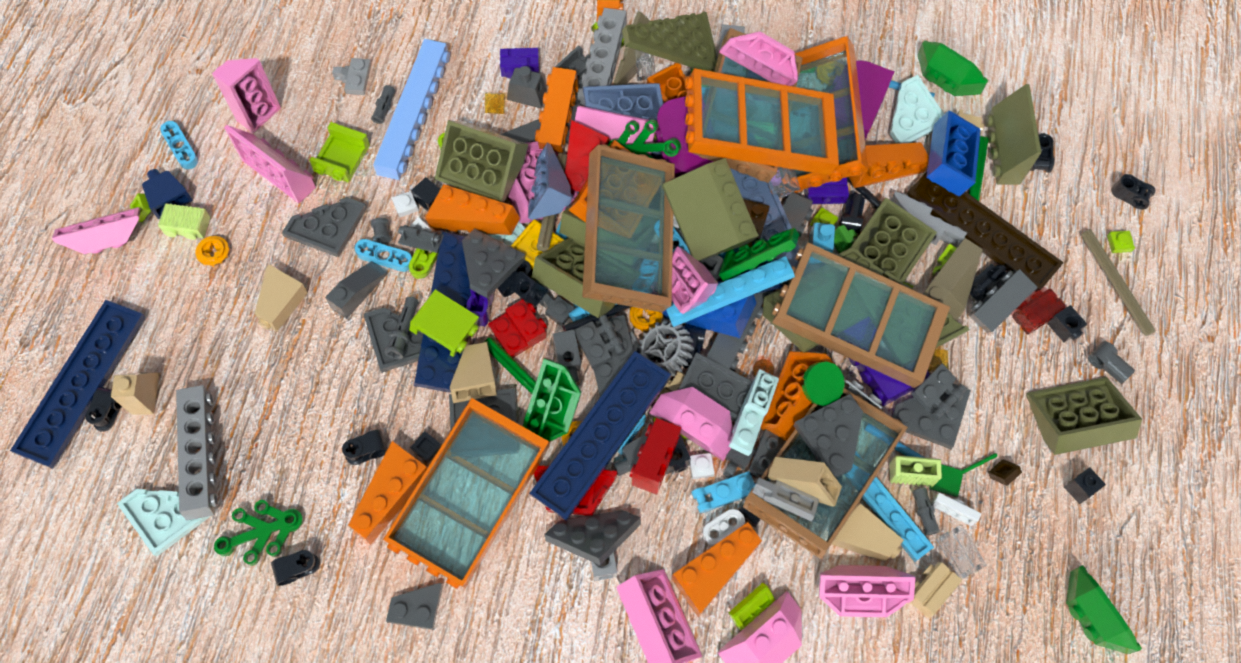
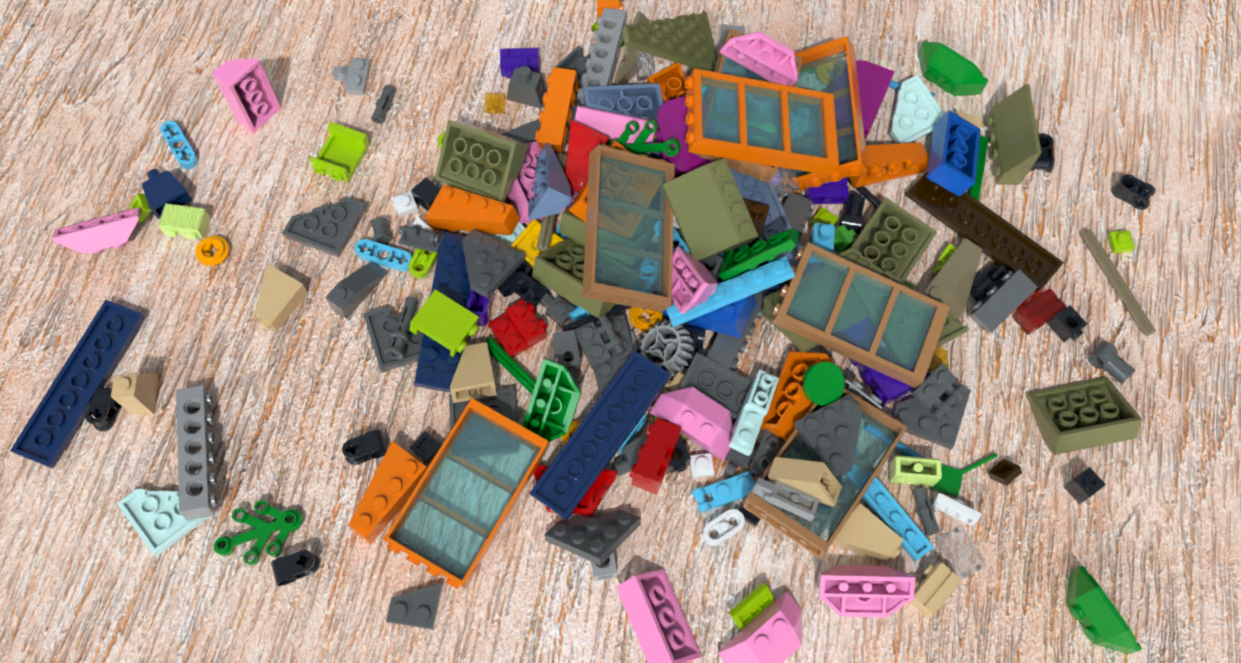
bright pink slope [224,125,316,204] -> none
light blue brick [373,39,450,180] -> none
orange wedge [671,522,762,618] -> none
clear orange tile [752,359,774,378] -> none
light grey slope [891,191,967,248] -> none

